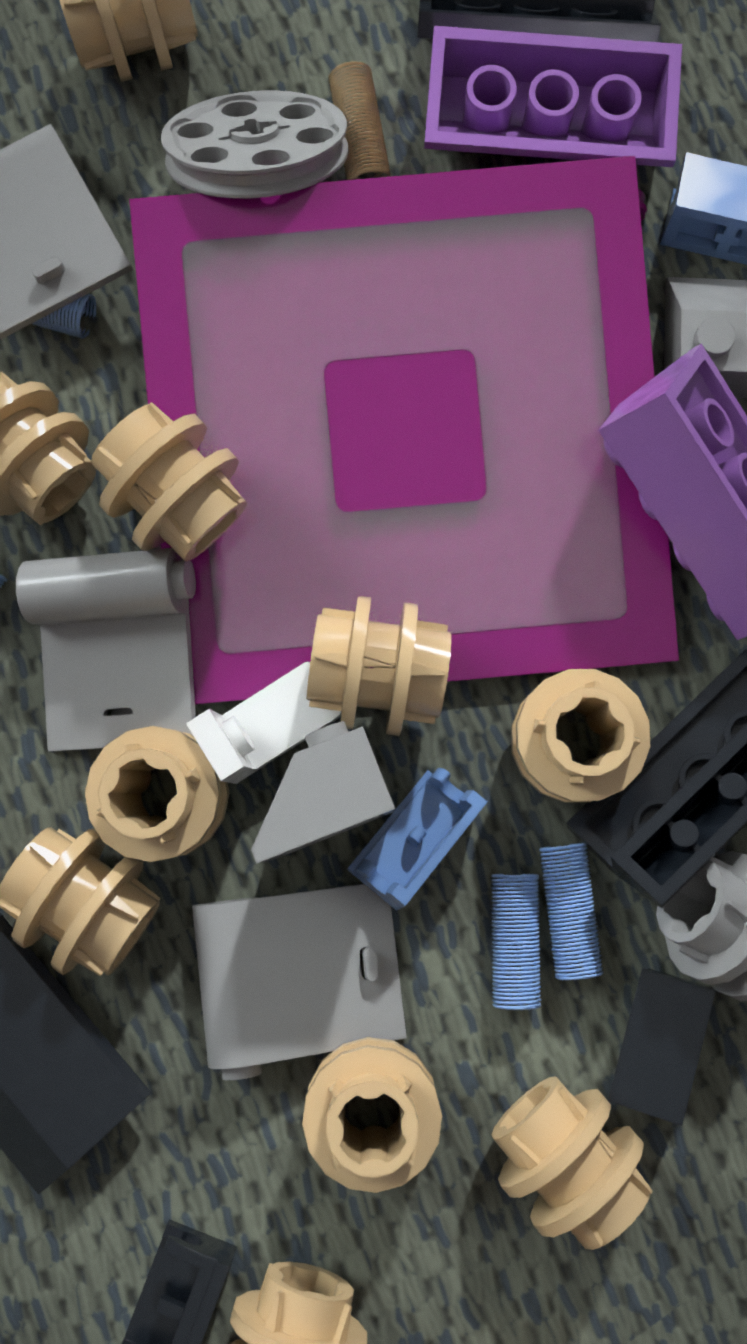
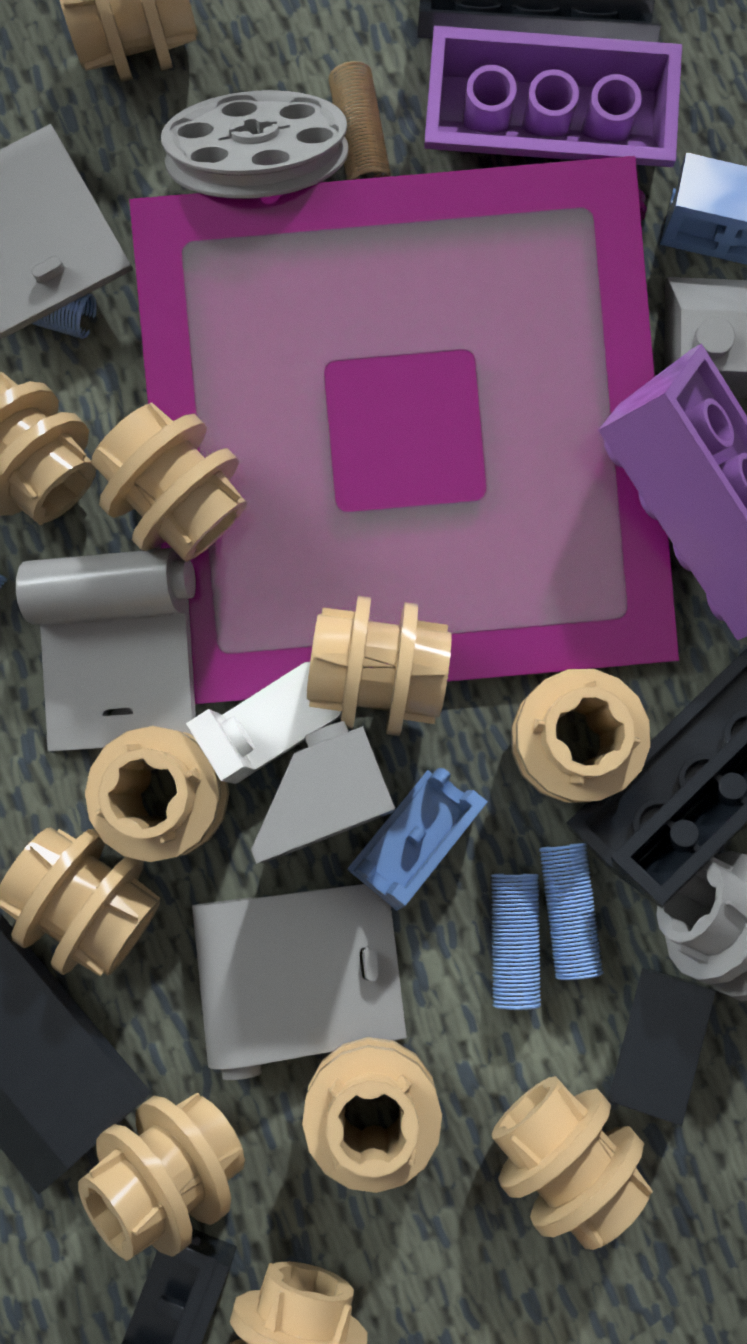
none -> tan piece [78,1093,245,1261]

